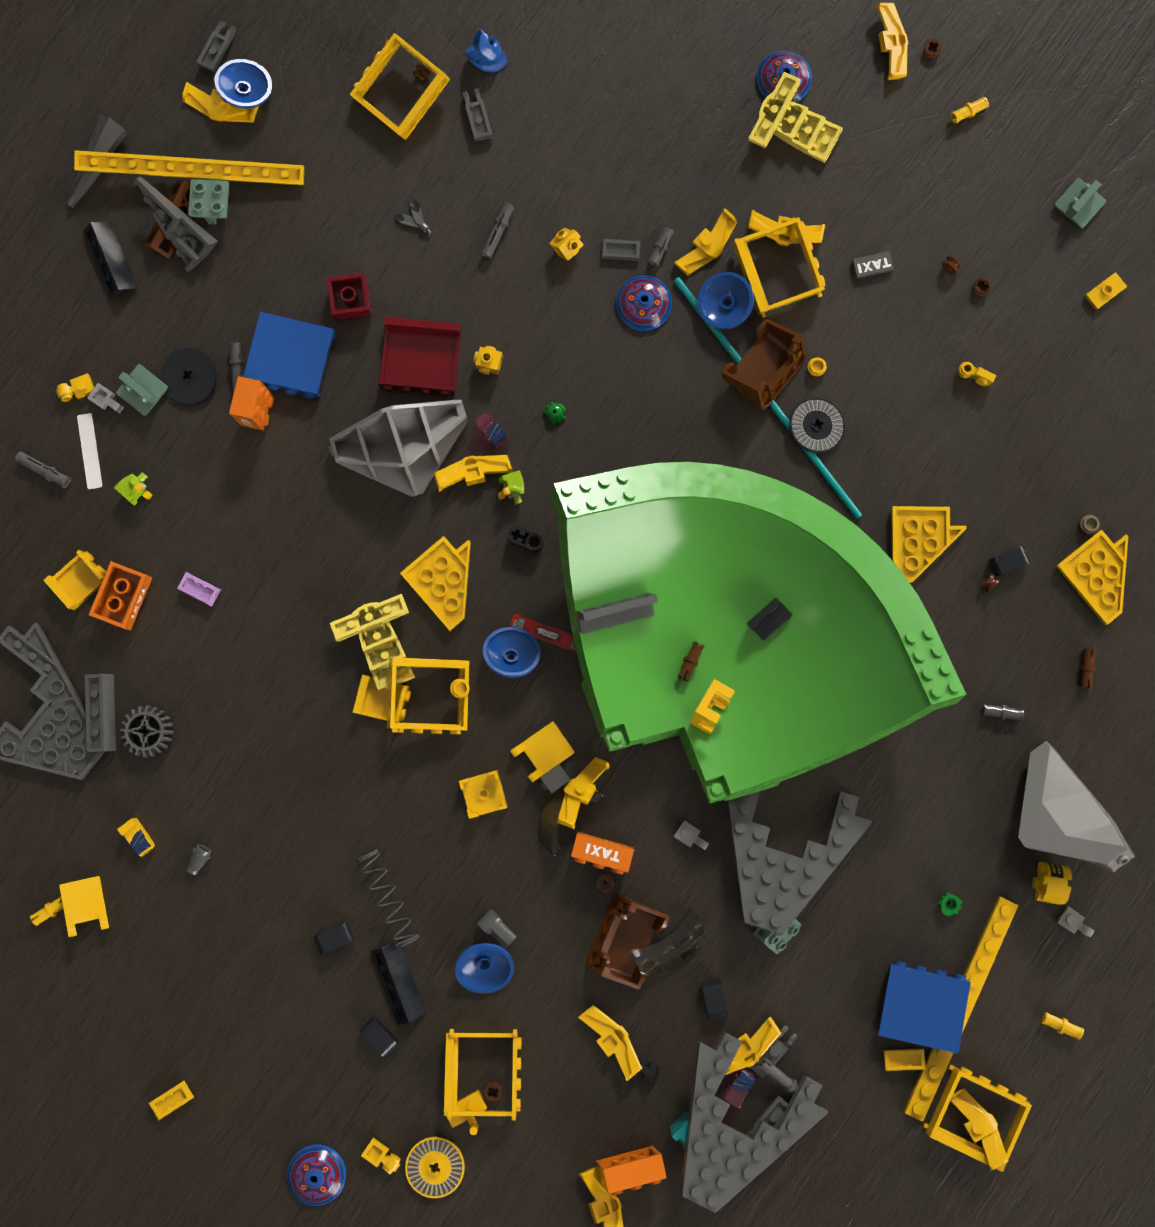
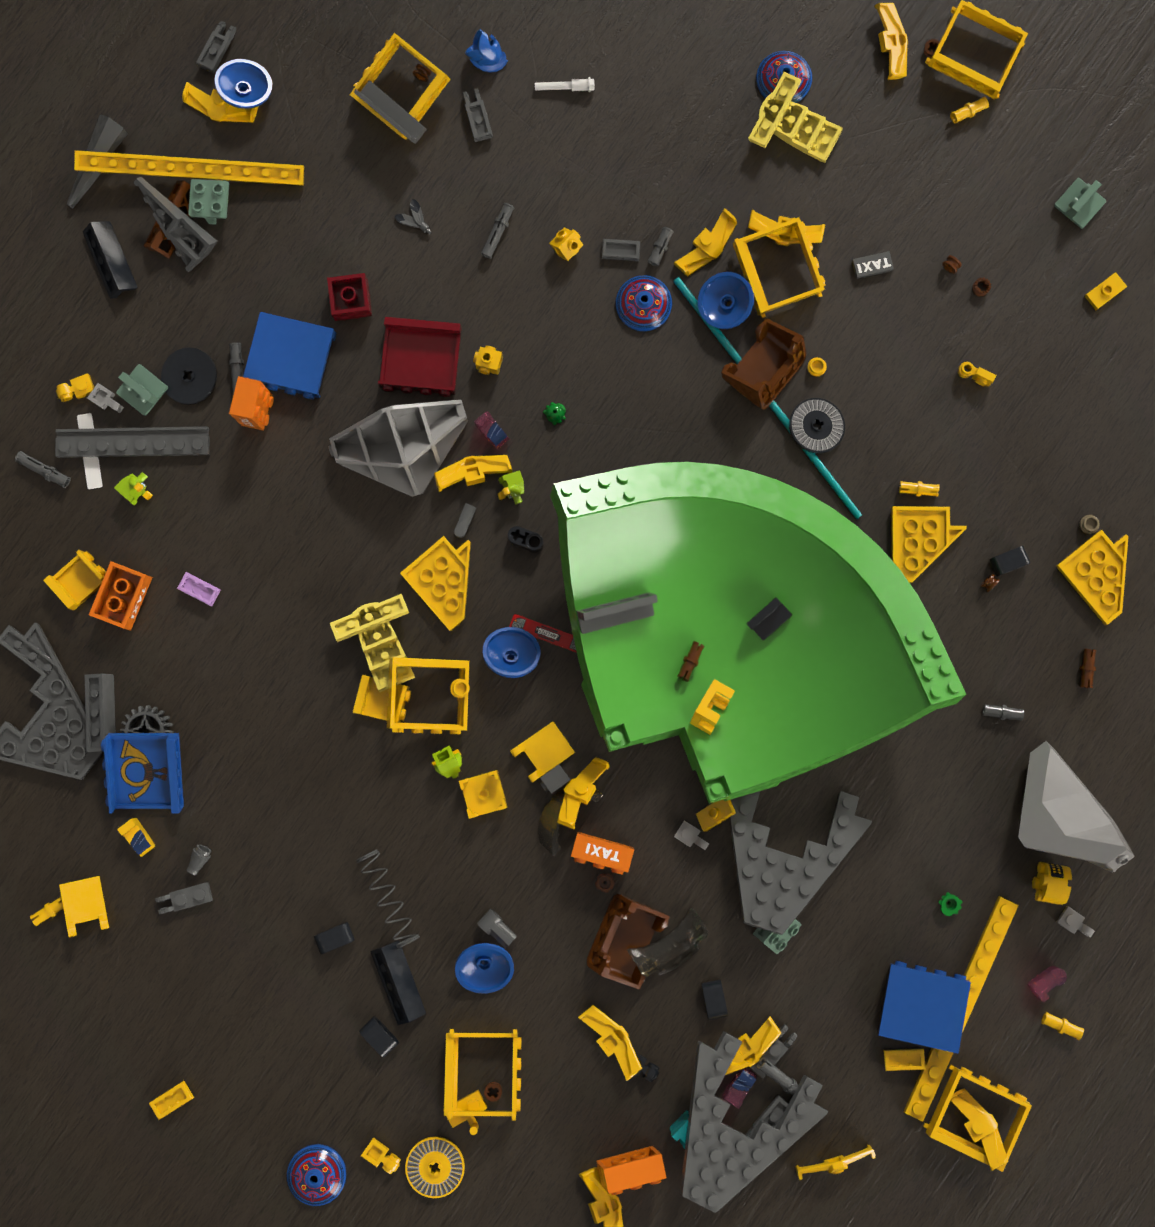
none -> dark grey plate [55,426,209,458]
none -> blue panel [101,733,184,813]
none -> dark grey hinge [155,882,213,914]
none -> dark grey panel [354,80,427,144]
none -> lime piece [432,746,462,778]
none -> dark grey bar [454,503,476,538]
none -> white pin [535,77,595,93]
none -> yellow plate [696,800,736,832]
none -> yellow plate [795,1145,876,1180]
none -> yellow pin [899,481,939,497]
none -> yellow window [925,0,1028,99]
none -> clear pink leg [1027,966,1067,1003]

